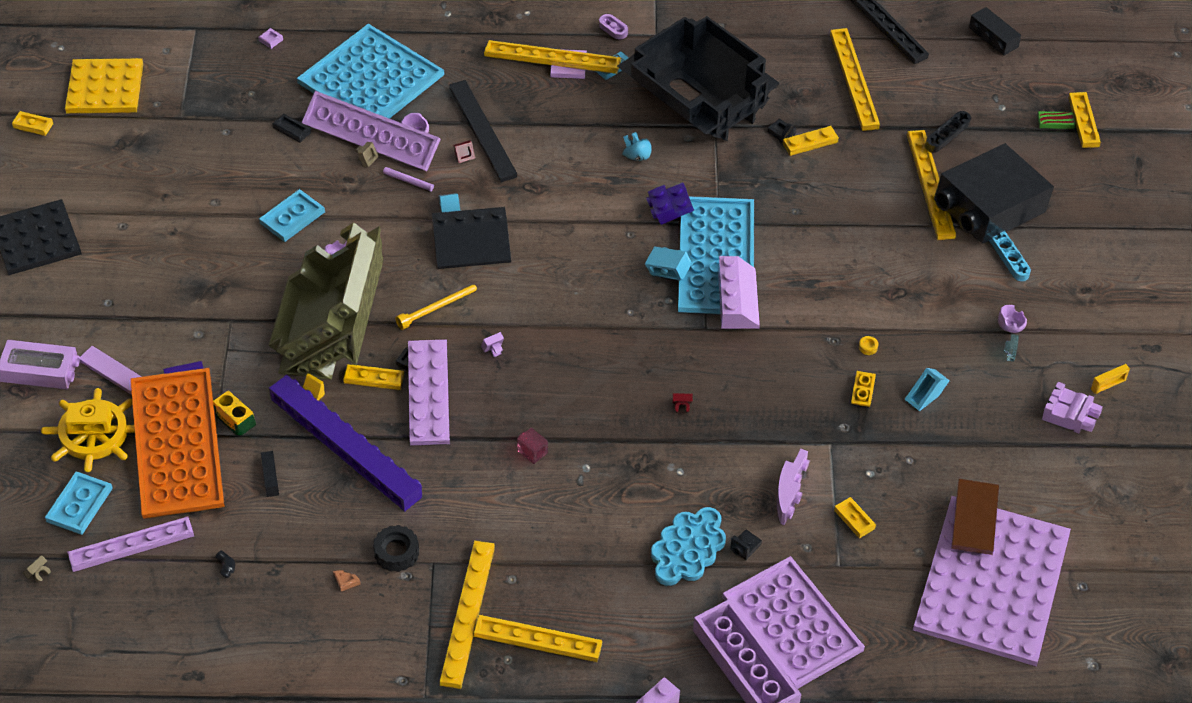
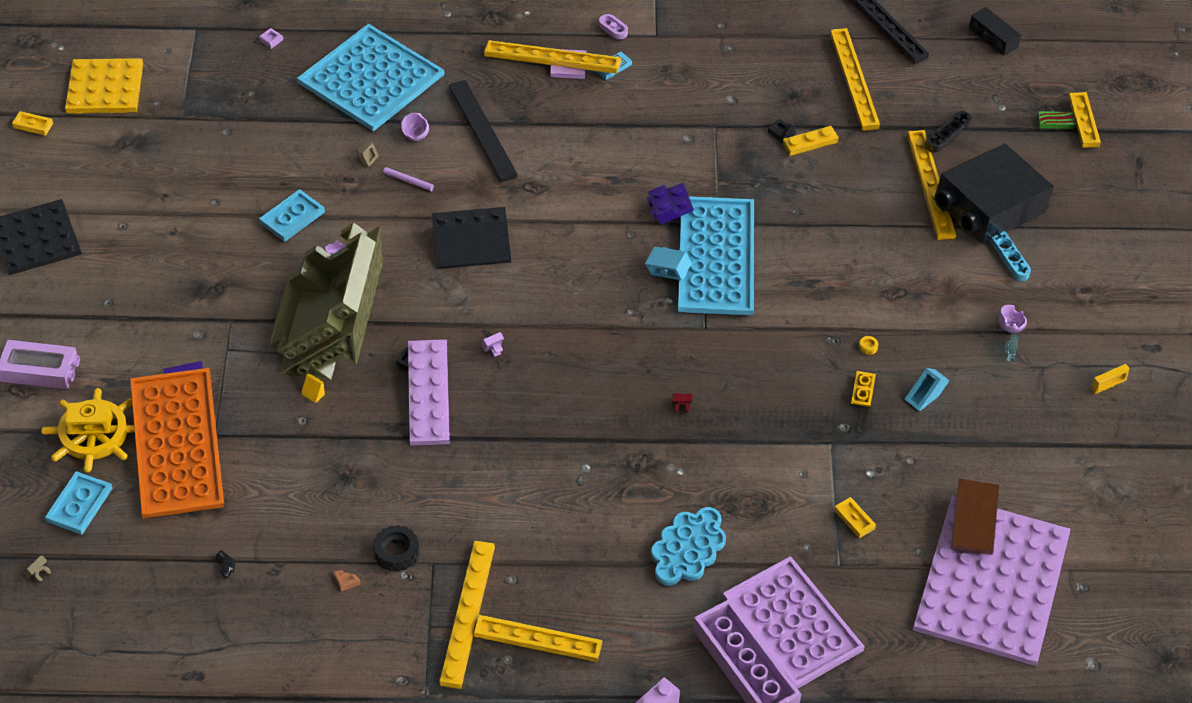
lavender tile [68,517,194,572] -> none
lavender tile [80,346,141,395] -> none
yellow piece [213,390,256,436] -> none
black piece [261,451,279,497] -> none
dark purple brick [269,375,422,512] -> none
black tile [272,114,311,143] -> none
lavender plate [302,91,441,172] -> none
yellow tile [343,364,404,390] -> none
yellow piece [395,285,477,330] -> none
medium azure slope [438,193,460,212] -> none
tile [453,140,475,163] -> none
clear pink brick [517,428,548,464] -> none
black panel [617,16,779,141] -> none
medium azure piece [622,132,652,161] -> none
lavender slope [718,256,760,329] -> none
black bracket [730,529,762,560] -> none
lavender slope [777,449,810,525] -> none
lavender hips [1042,382,1103,434] -> none

